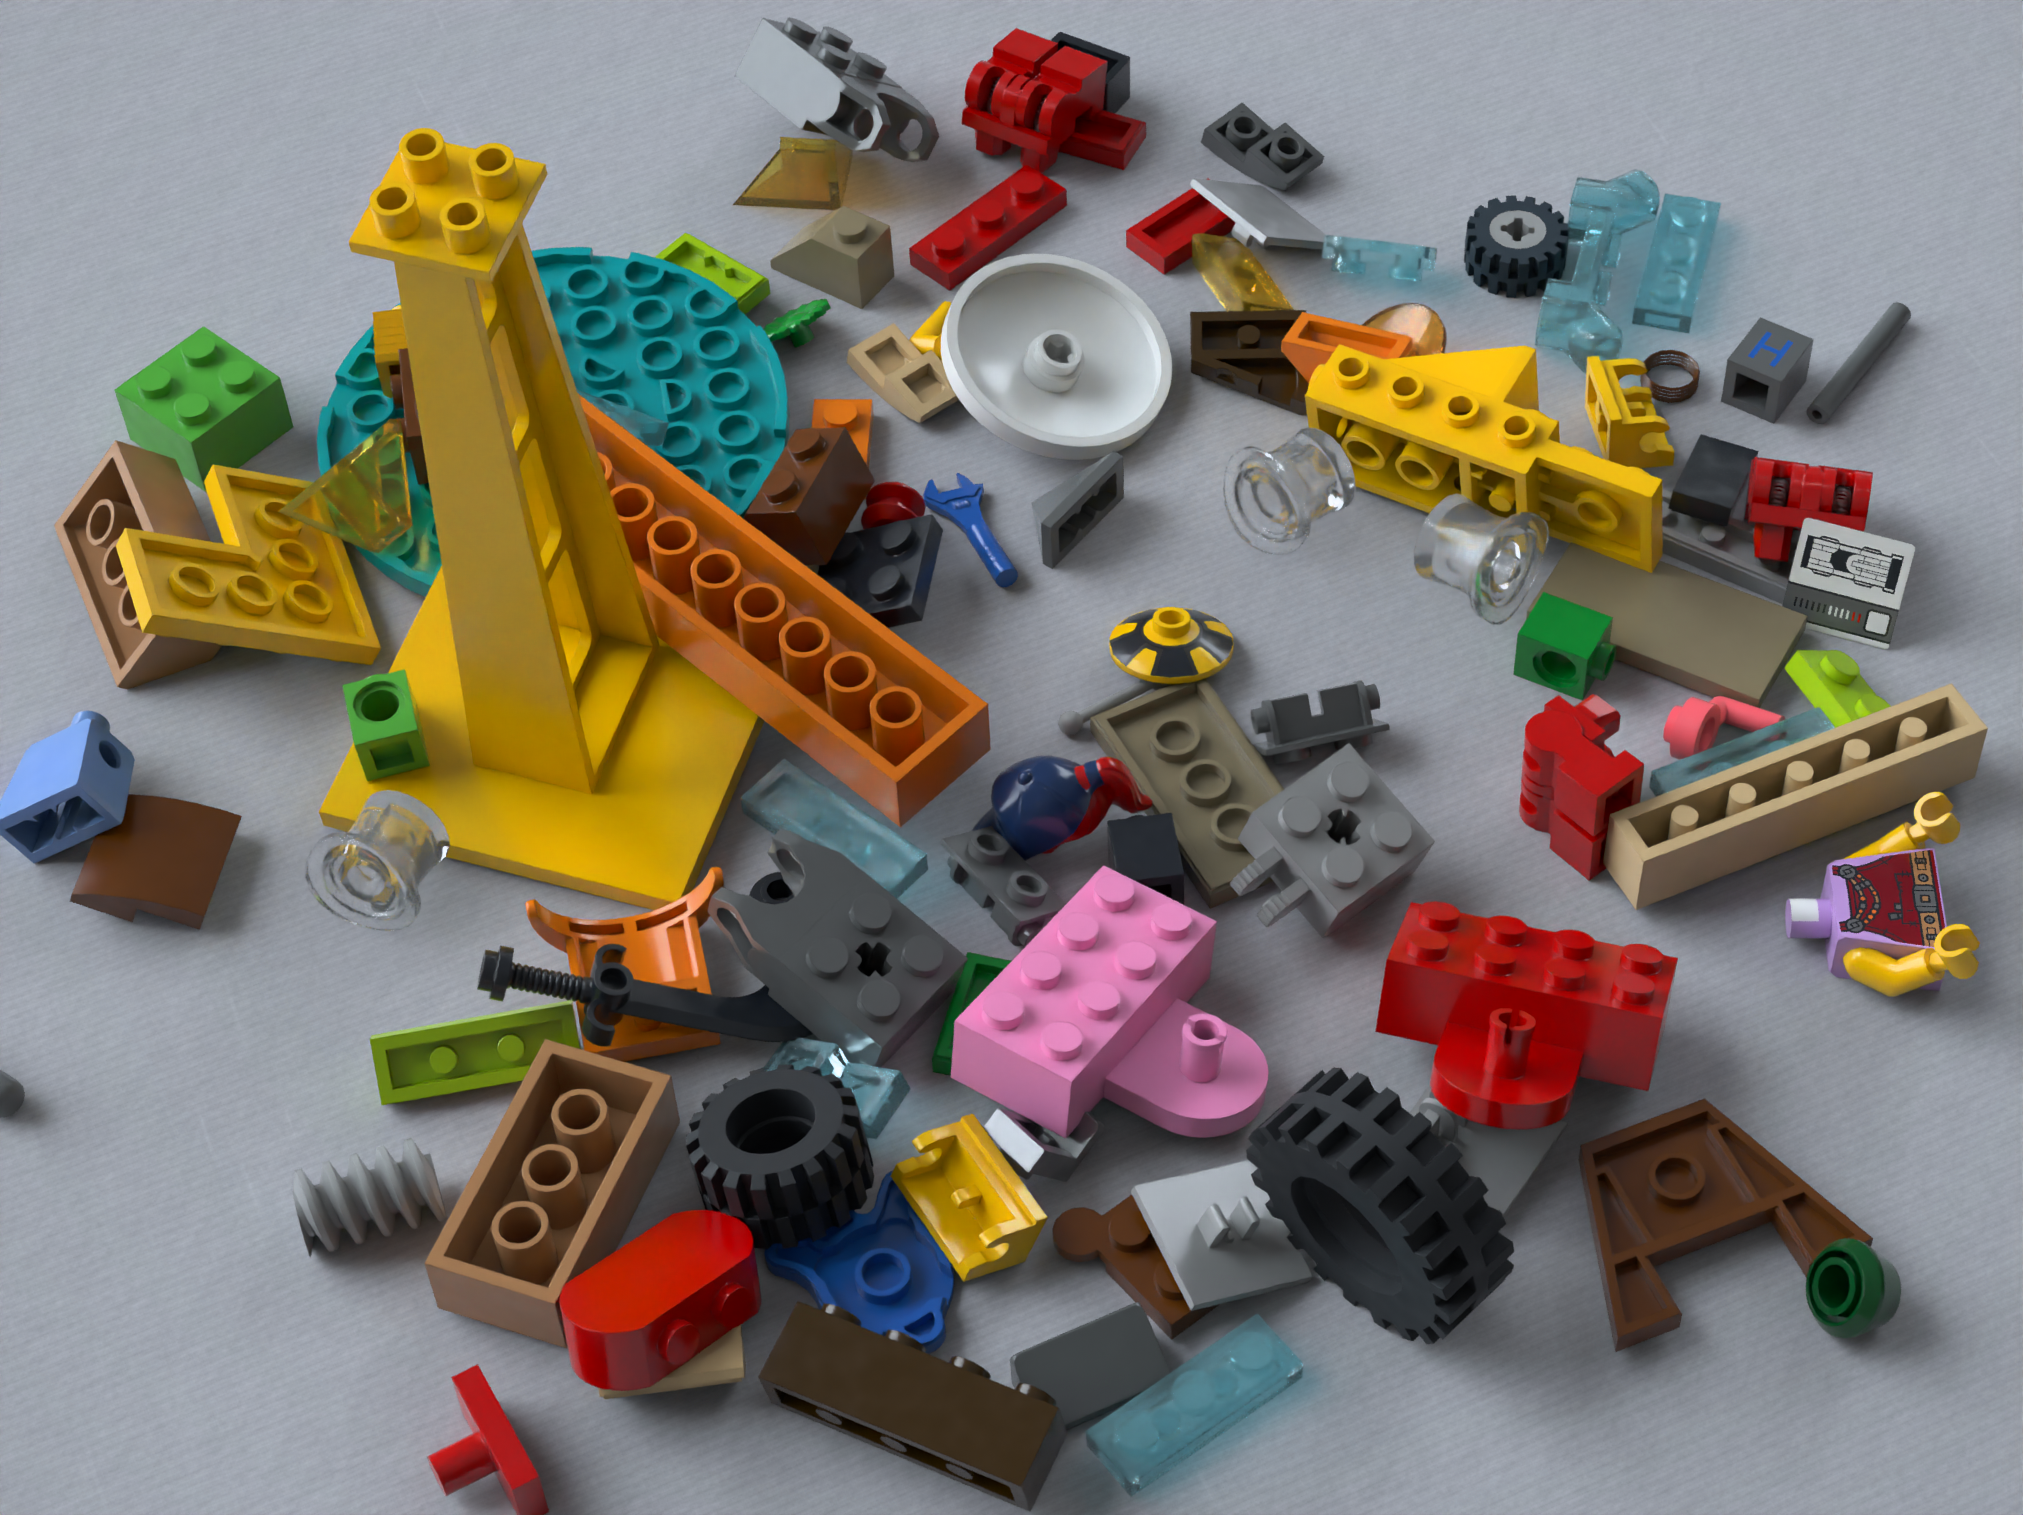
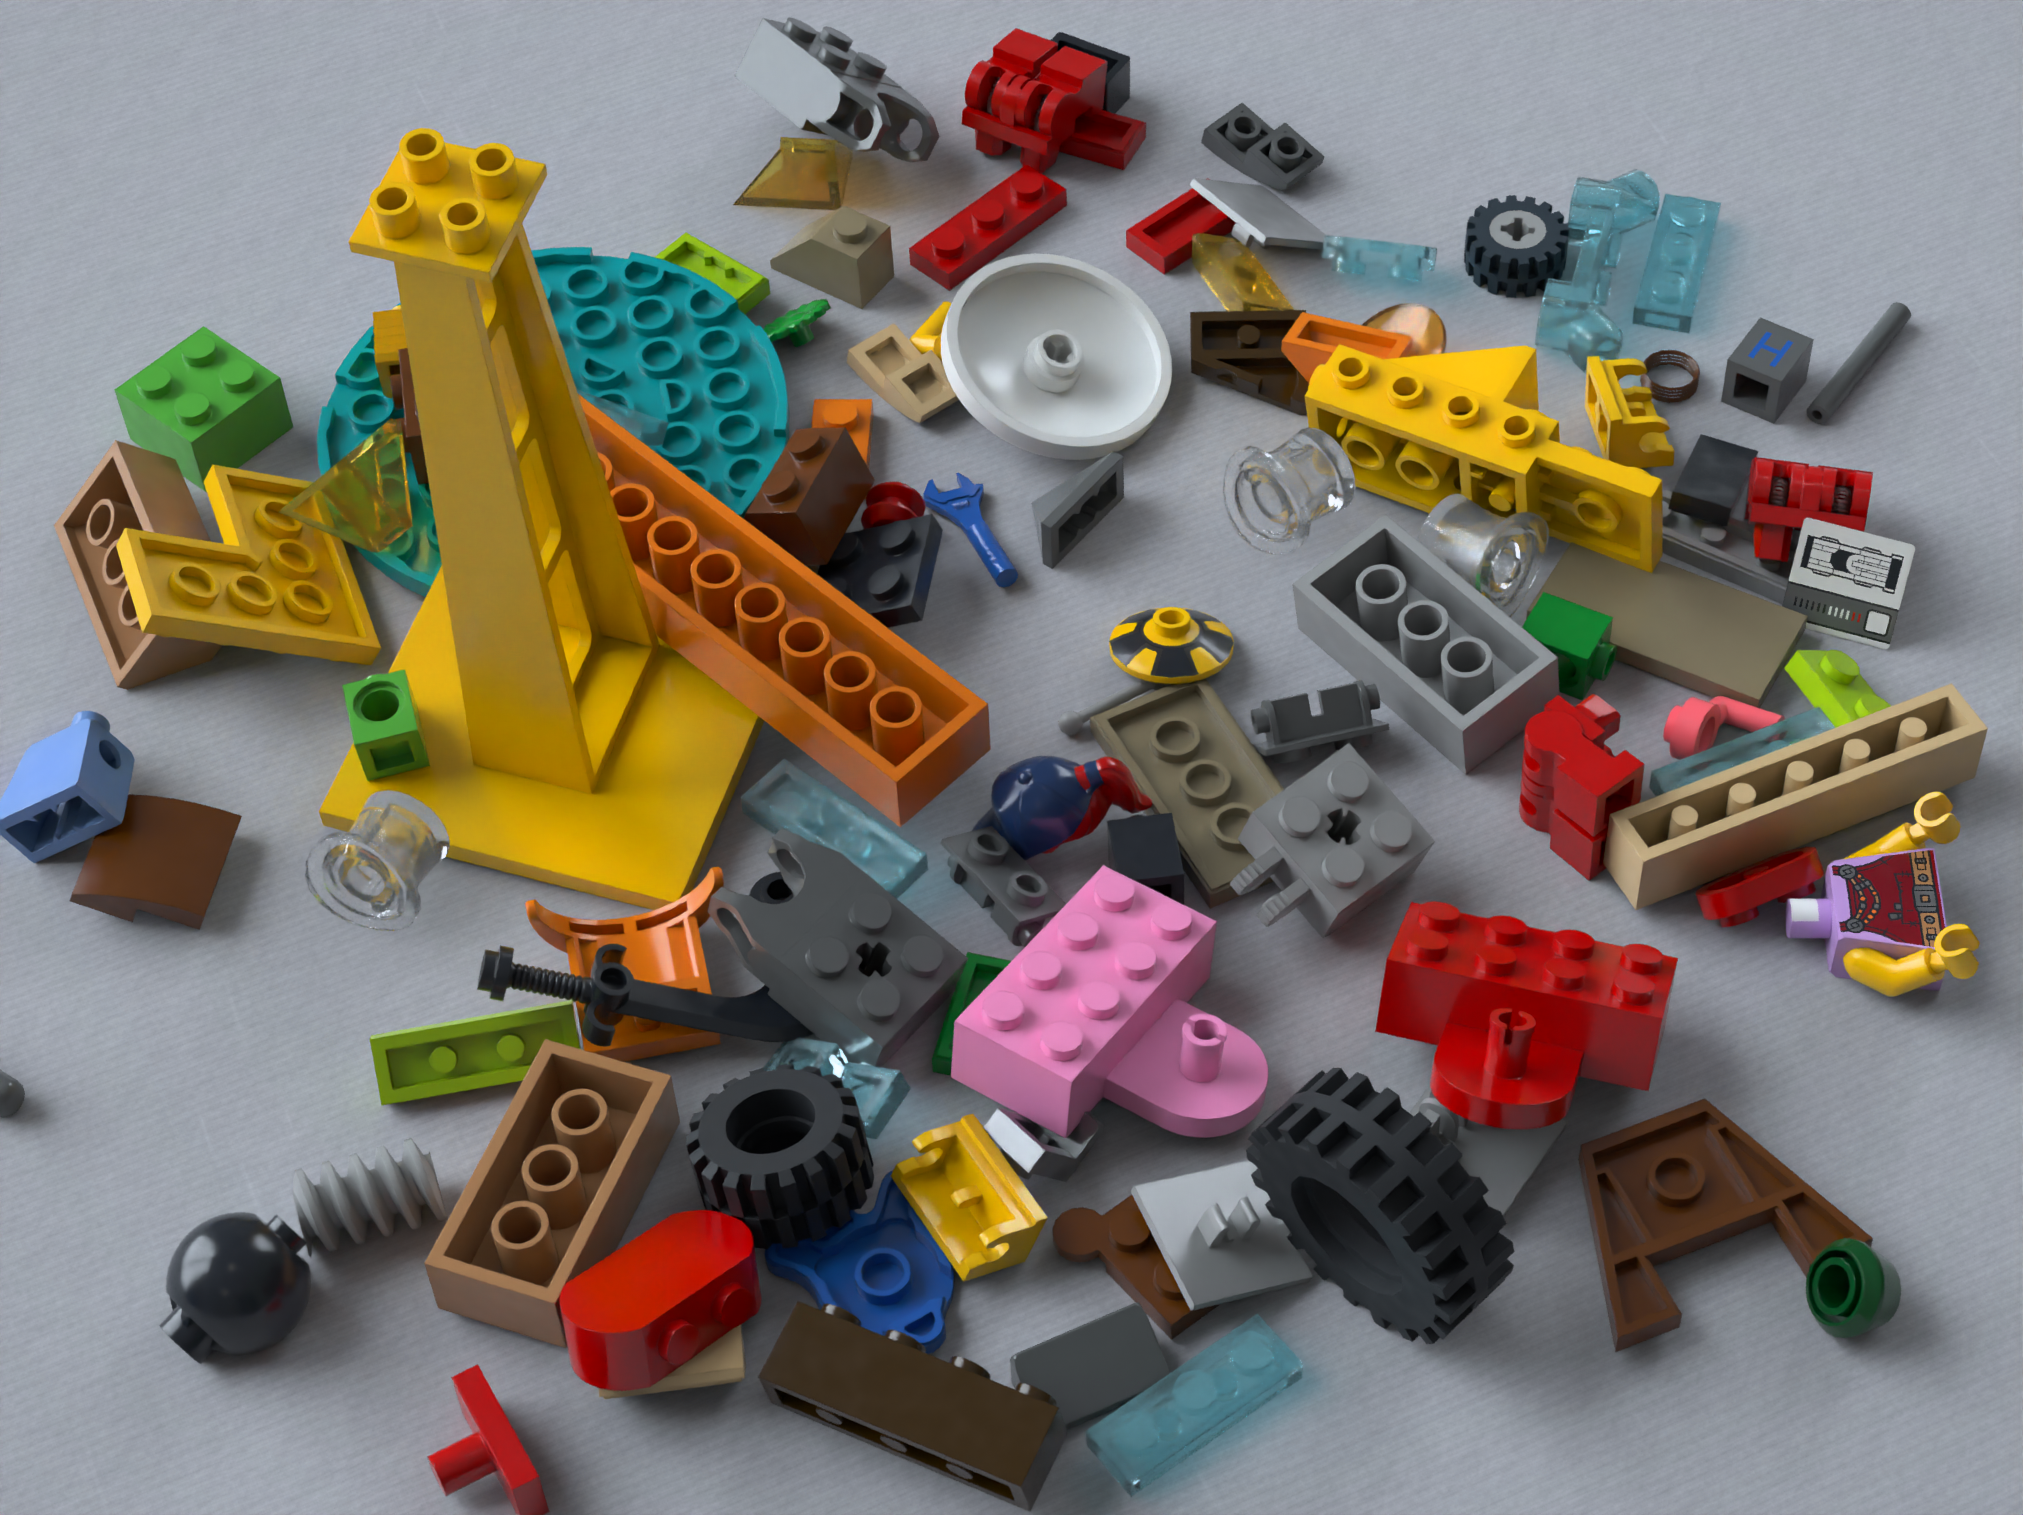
none -> black brick [159,1212,311,1364]
none -> light grey brick [1292,514,1559,775]
none -> red plate [1695,847,1825,927]

